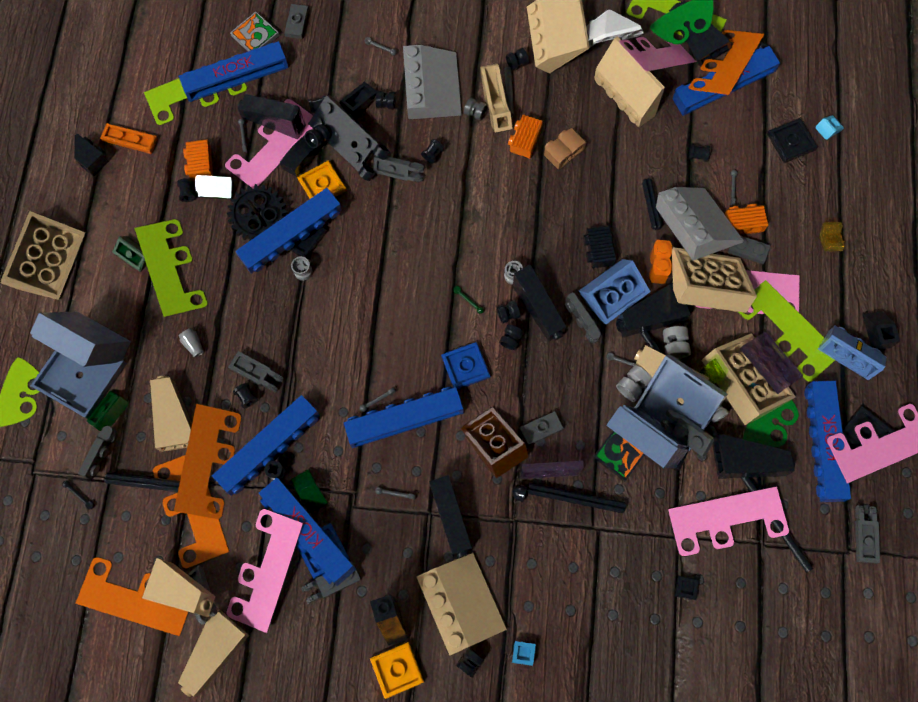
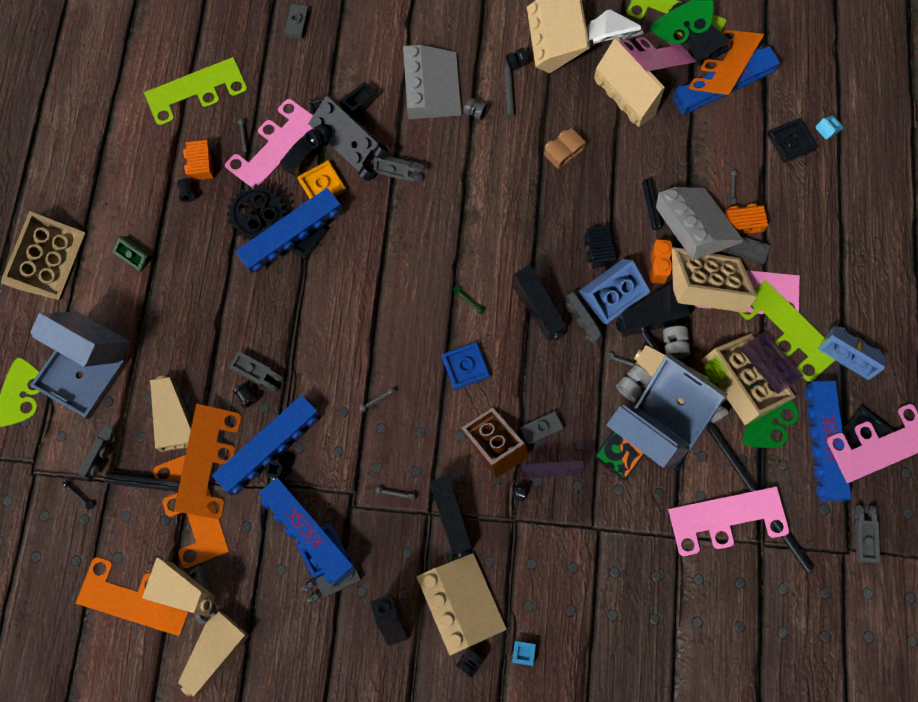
black slope [74,134,109,177] -> none
dark green slope [86,390,129,431] -> none
orange tile [100,123,158,154] -> none
lime piece [134,219,207,317] -> none
blue brick [179,41,288,102] -> none
light grey cone [179,328,204,358] -> none
slope [195,175,234,199] -> none
bright pink piece [227,509,303,633] -> none
tile [230,12,280,52] -> none
black slope [238,94,306,140] -> none
light grey wheel [291,256,313,281] -> none
dark green slope [291,469,328,514] -> none
blue brick [343,387,464,448] -> none
dark grey hinge [364,37,397,56] -> none
light orange tile [370,642,424,699] -> none
black wheel [376,90,396,110] -> none
black bush [421,139,444,164] -> none
tan arch [480,64,513,132] -> none
black wheel [496,300,521,324] -> none
black wheel [499,325,524,351] -> none
light grey wheel [504,261,523,285] -> none
orange brick [508,115,543,158] -> none
black axle [527,483,626,513] -> none
dark grey hinge [660,409,715,457] -> none
black tile [675,576,699,601] -> none
black bush [688,143,710,162] -> none
black slope [712,434,795,479] -> none
clear yellow bracket [819,222,845,252] -> none
black slope [862,311,900,350] -> none

